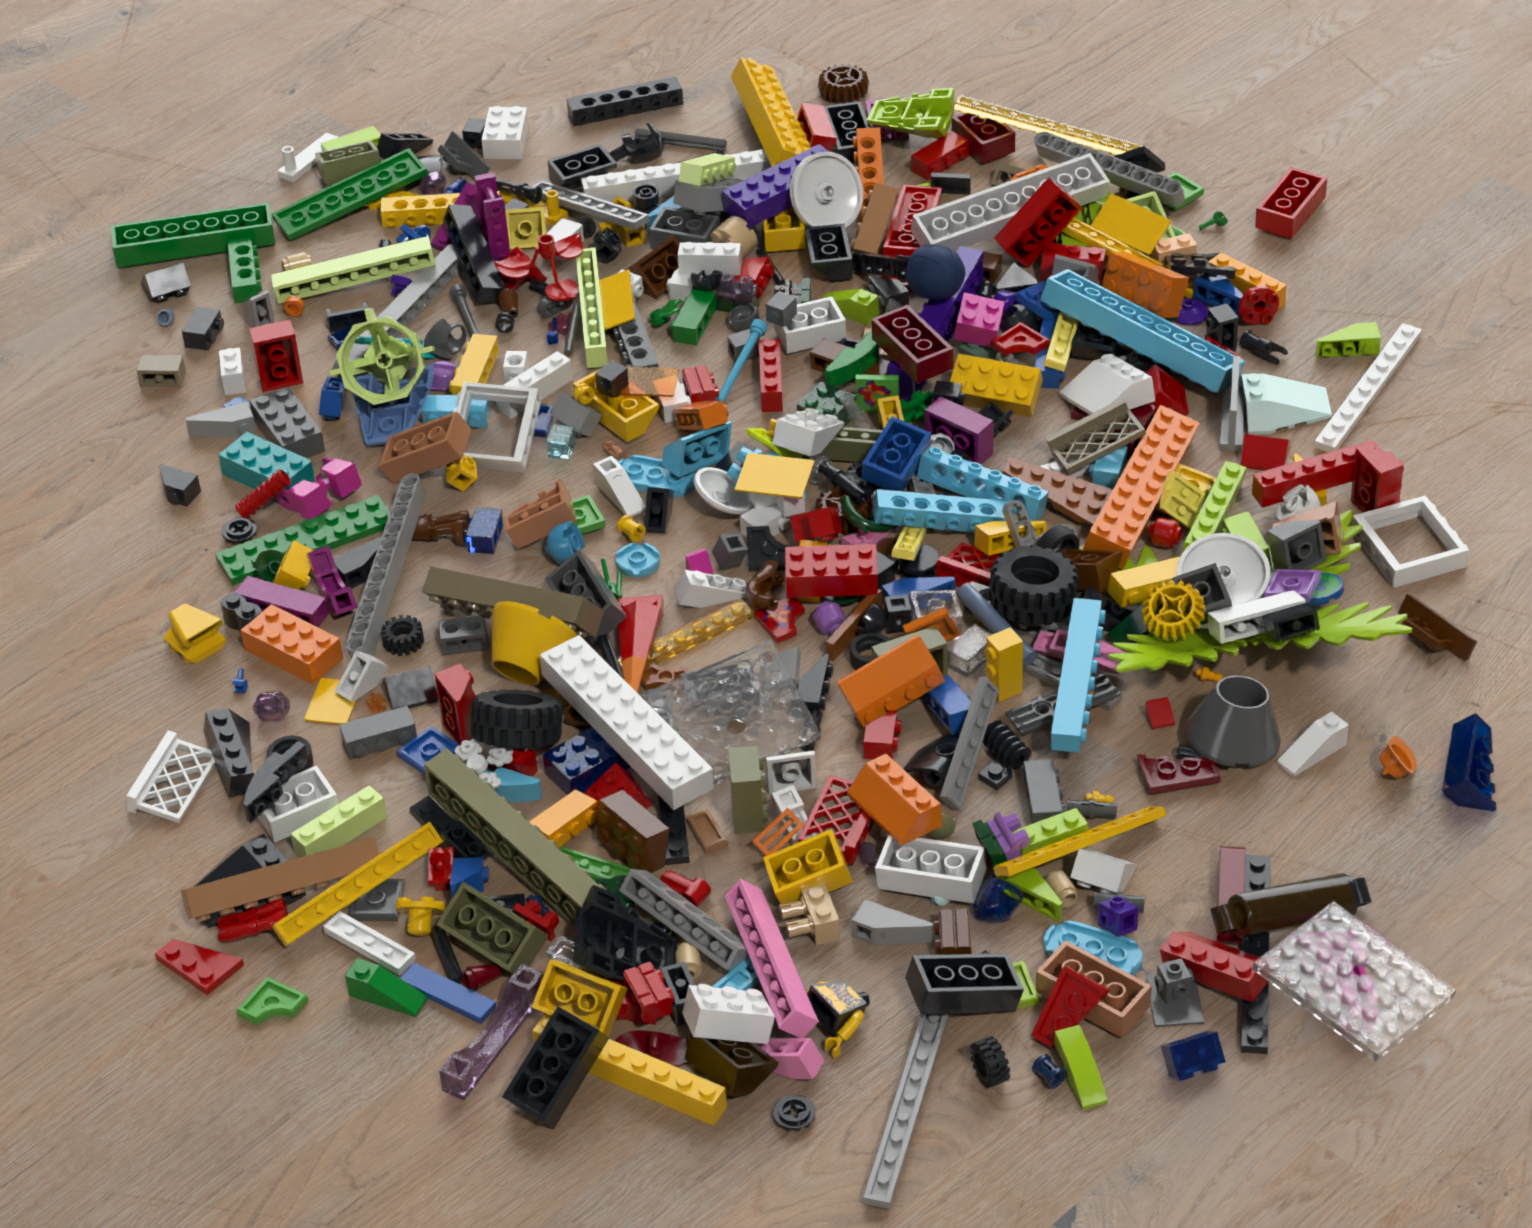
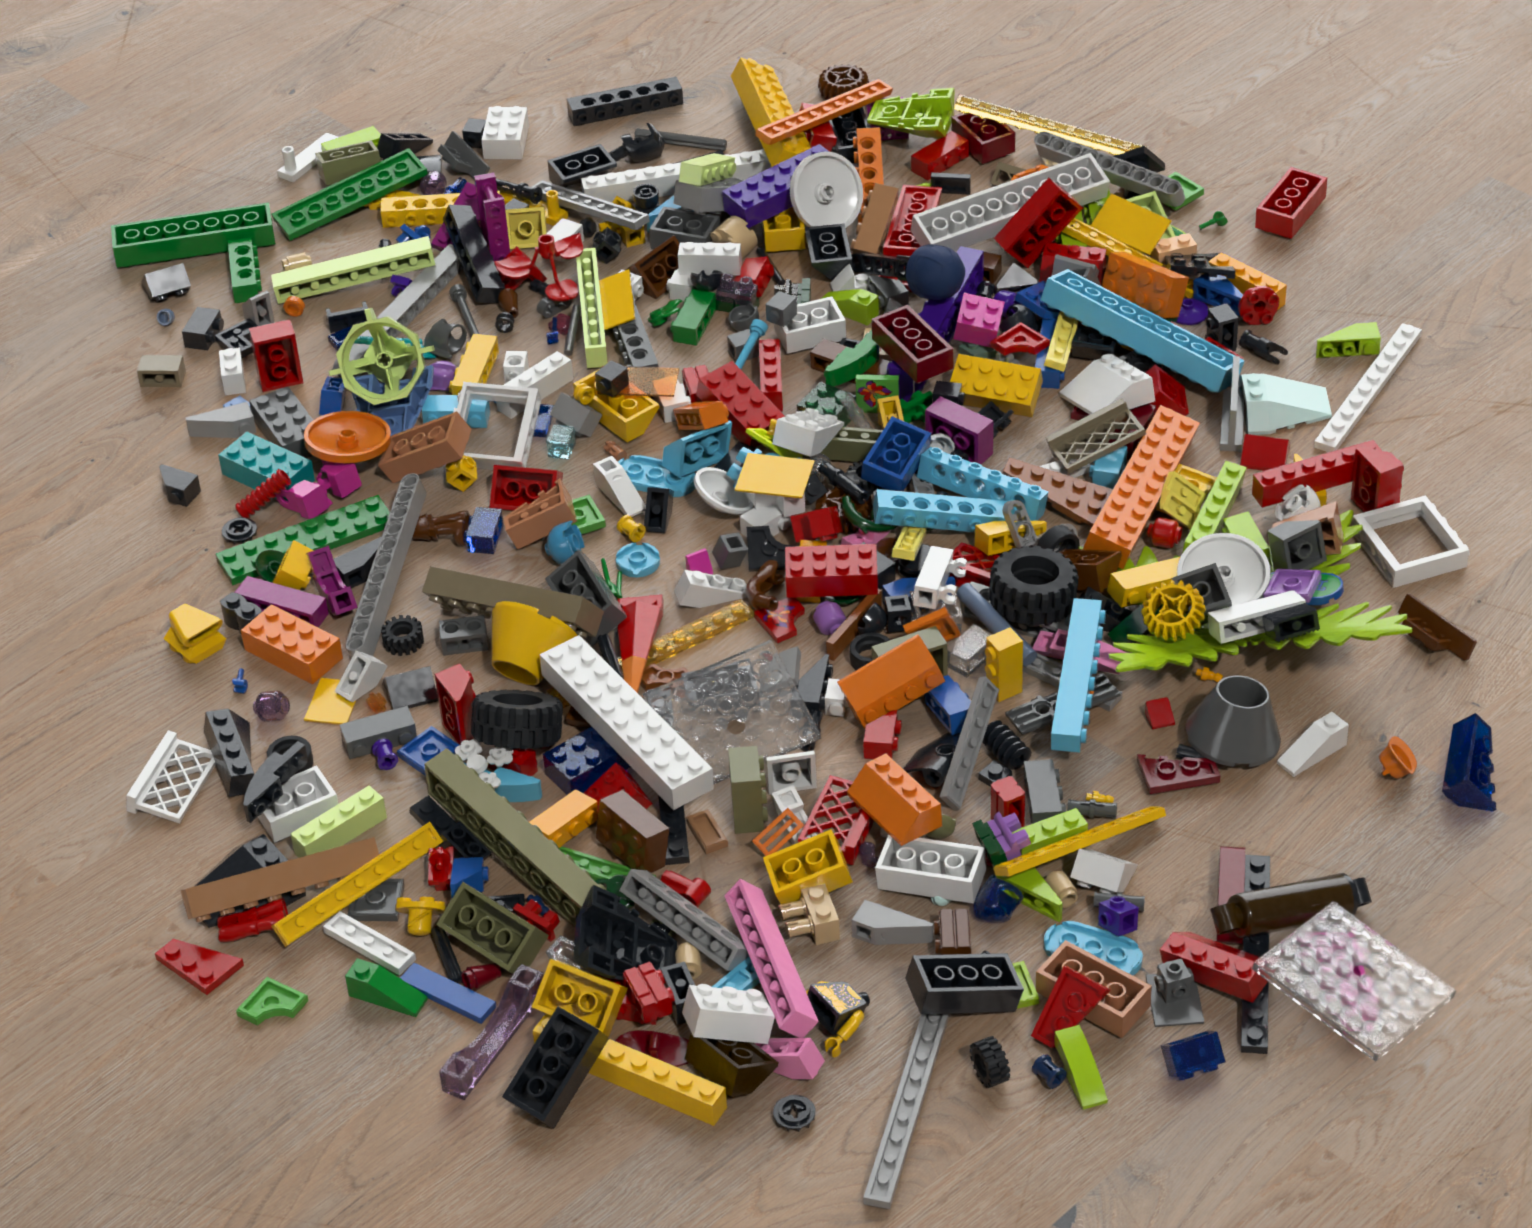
none -> black plate [215,318,258,358]
none -> orange dish [304,411,391,463]
none -> dark purple bush [372,739,399,770]
none -> red slope [489,465,563,511]
none -> red brick [696,361,785,447]
none -> orange plate [755,79,893,145]
none -> black brick [805,474,828,505]
none -> white brick [825,679,849,716]
none -> white slope [830,264,870,291]
none -> white brick [913,546,967,609]
none -> red brick [991,776,1025,827]

